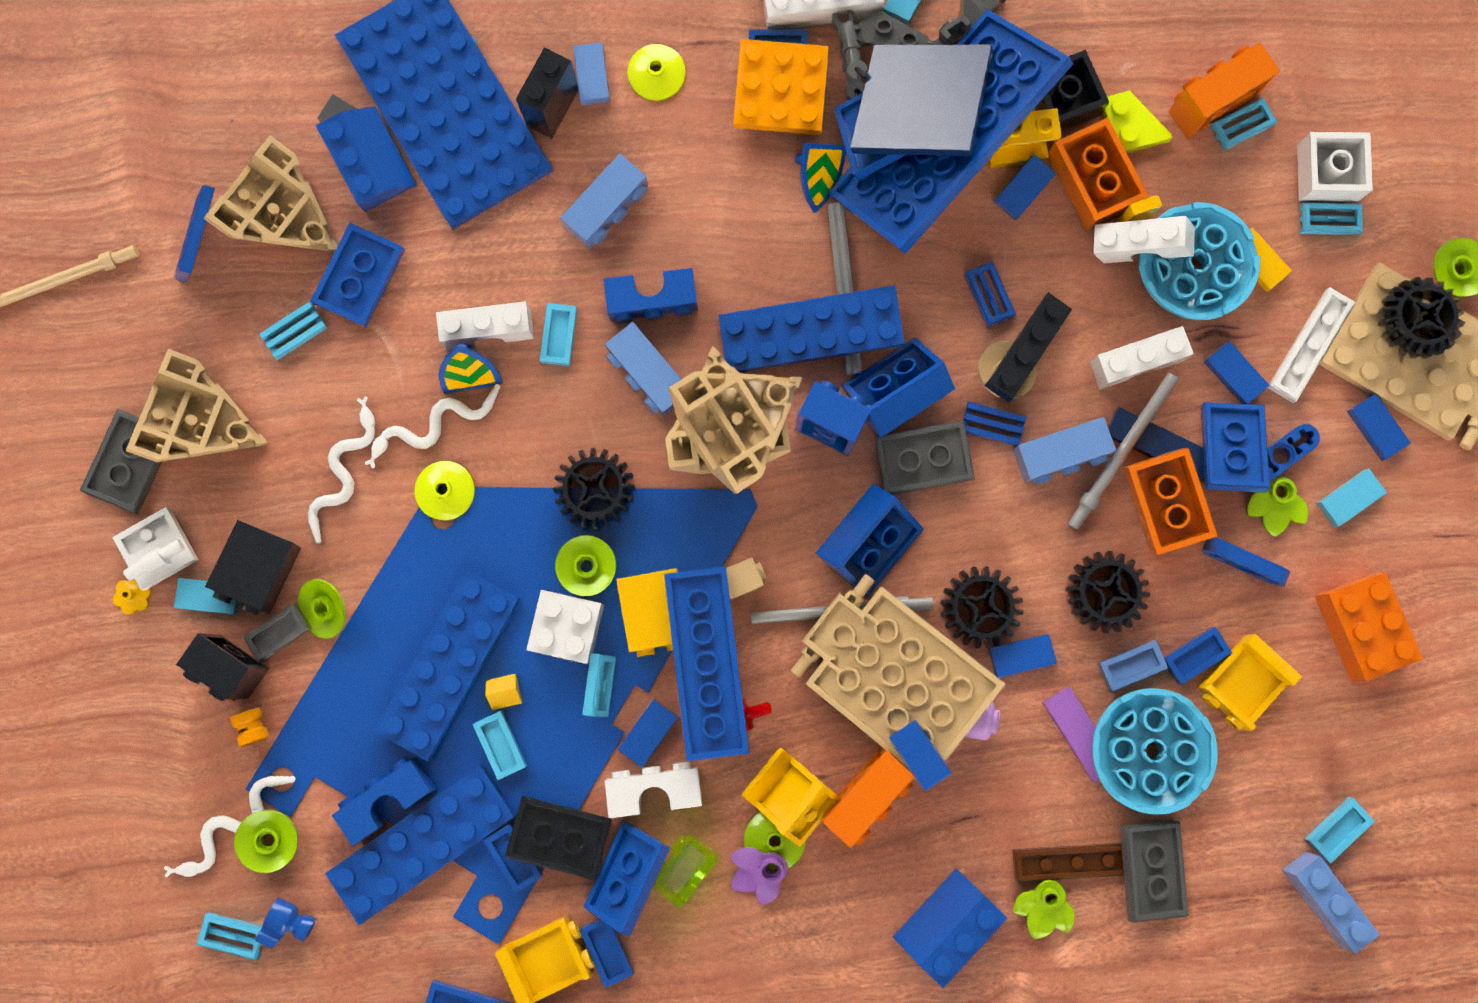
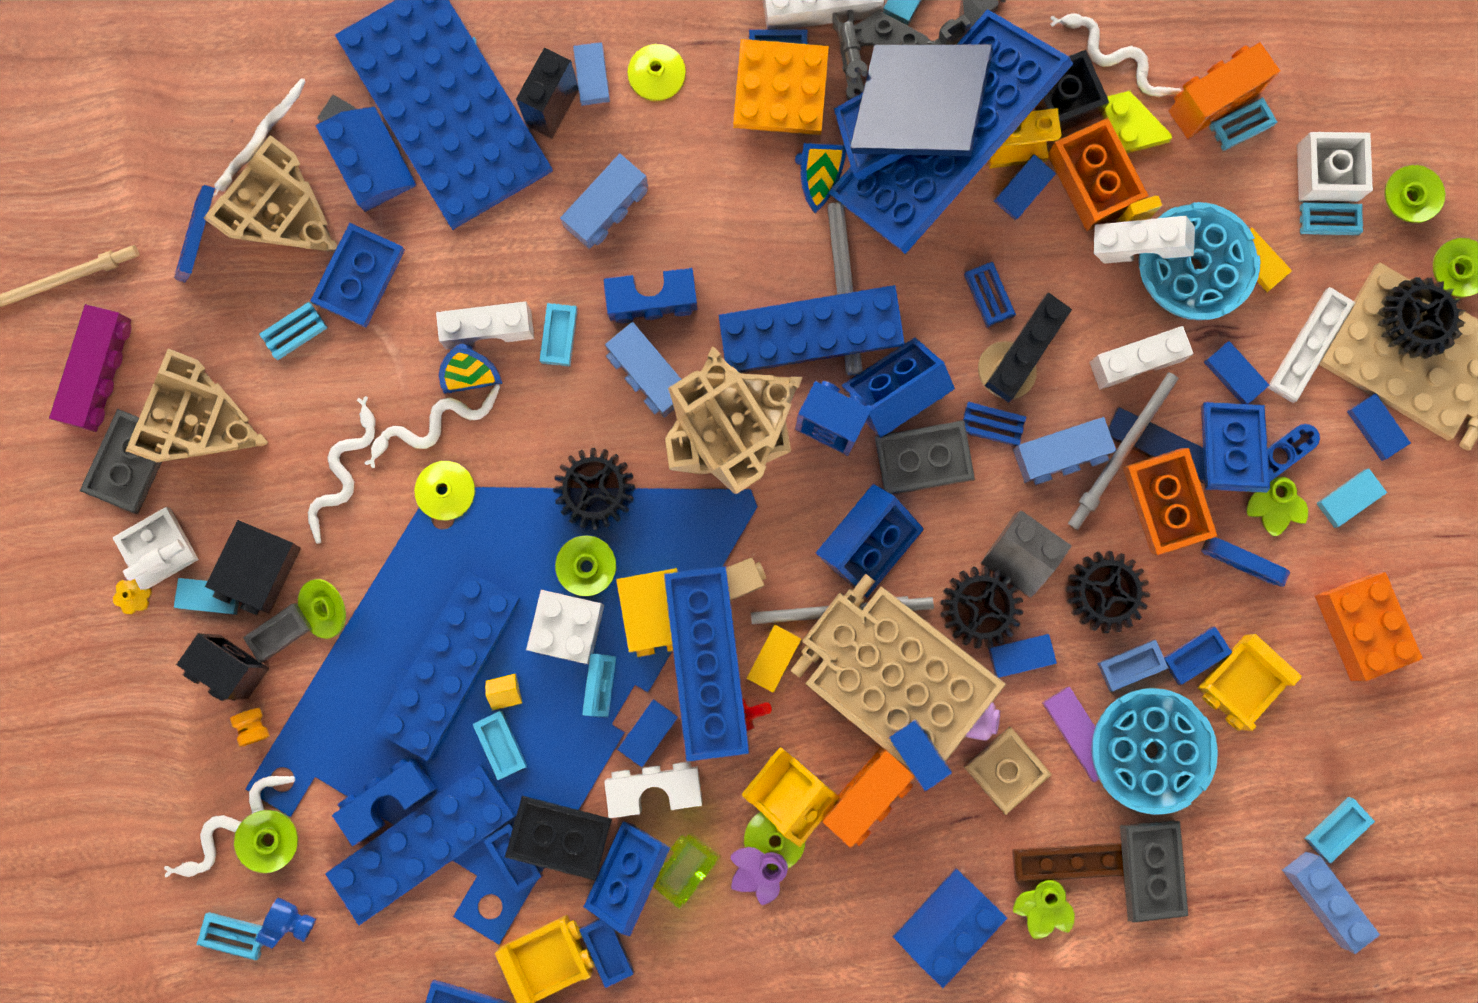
none -> magenta brick [49,304,132,432]
none -> white animal [212,79,305,199]
none -> yellow tile [746,625,801,693]
none -> tan tile [963,727,1052,815]
none -> flat silver slope [981,510,1072,598]
none -> white animal [1050,14,1181,97]
none -> lime dish [1385,165,1445,223]

